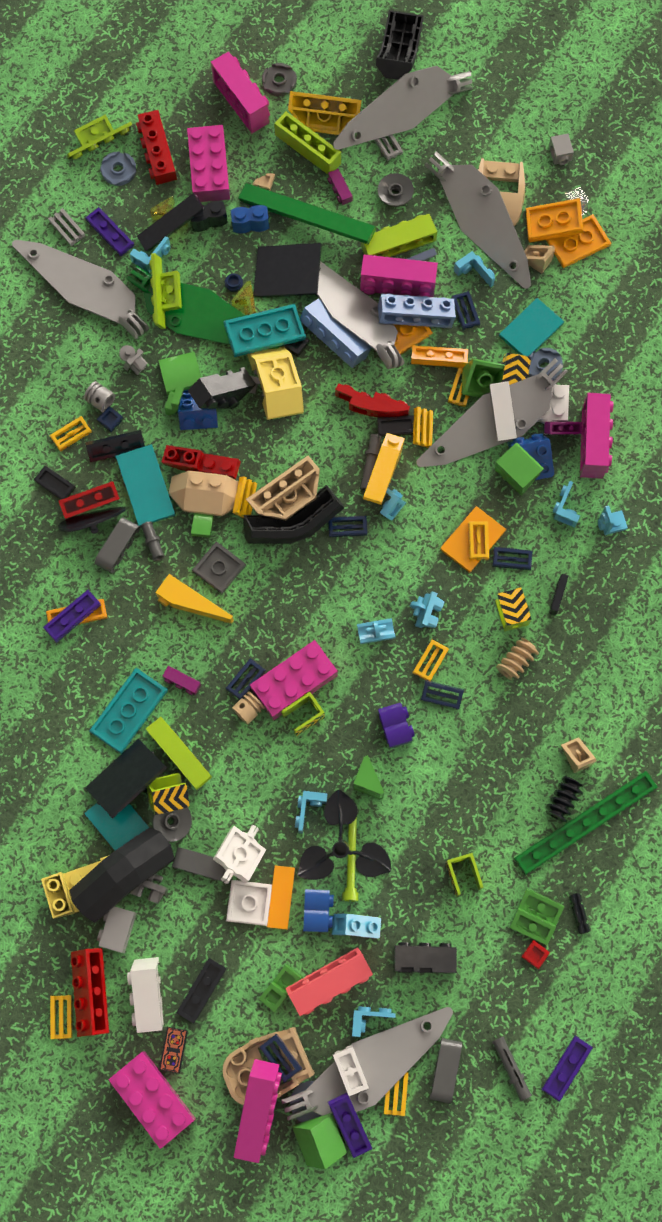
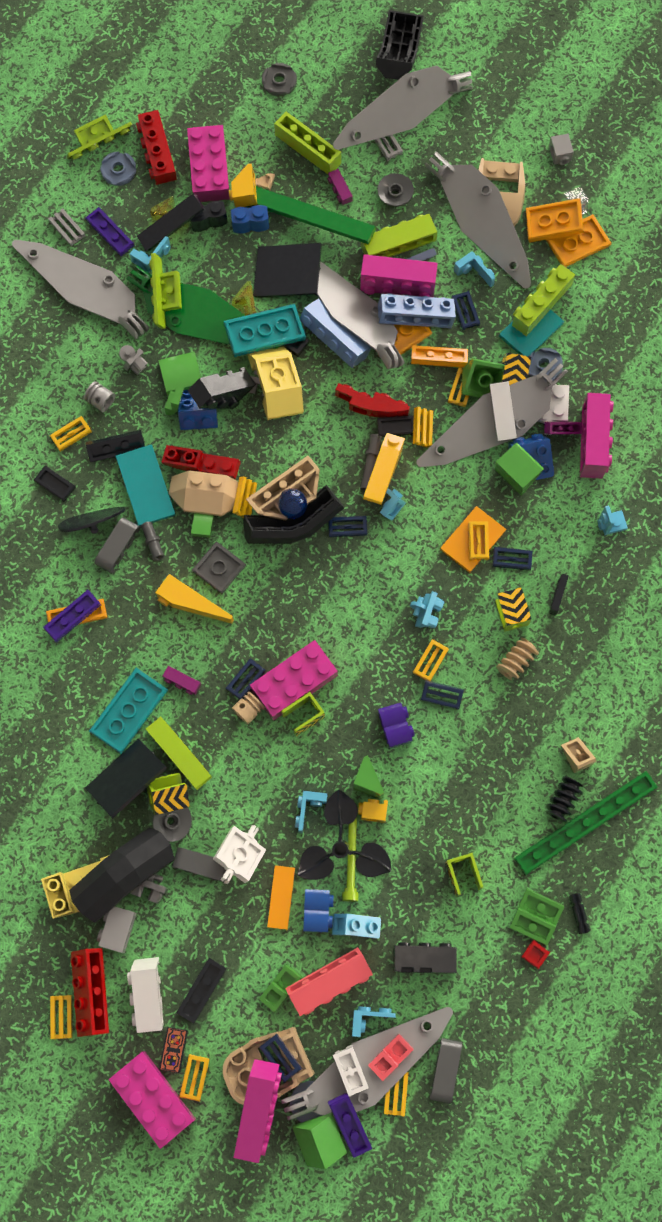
red brick [58,481,120,519] -> none
teal tile [84,803,149,850] -> none
dark blue tile [97,406,124,432] -> none
dark pink brick [211,51,270,134] -> none
dark blue plate [225,273,243,292] -> none
white plate [226,880,272,926] -> none
yellow wedge [288,91,362,135] -> none
medium azure hips [357,618,395,644] -> none
dark grey pin [492,1036,532,1101] -> none
tan slope [524,245,555,273] -> none
dark purple tile [541,1035,593,1102] -> none
medium azure bracket [552,481,580,528] -> none
none -> yellow tile [179,1054,210,1102]
none -> yellow slope [229,164,257,208]
none -> clear blue hair [278,488,307,519]
none -> yellow brick [358,799,388,823]
none -> coral slope [368,1034,414,1081]
none -> lime brick [512,264,575,336]

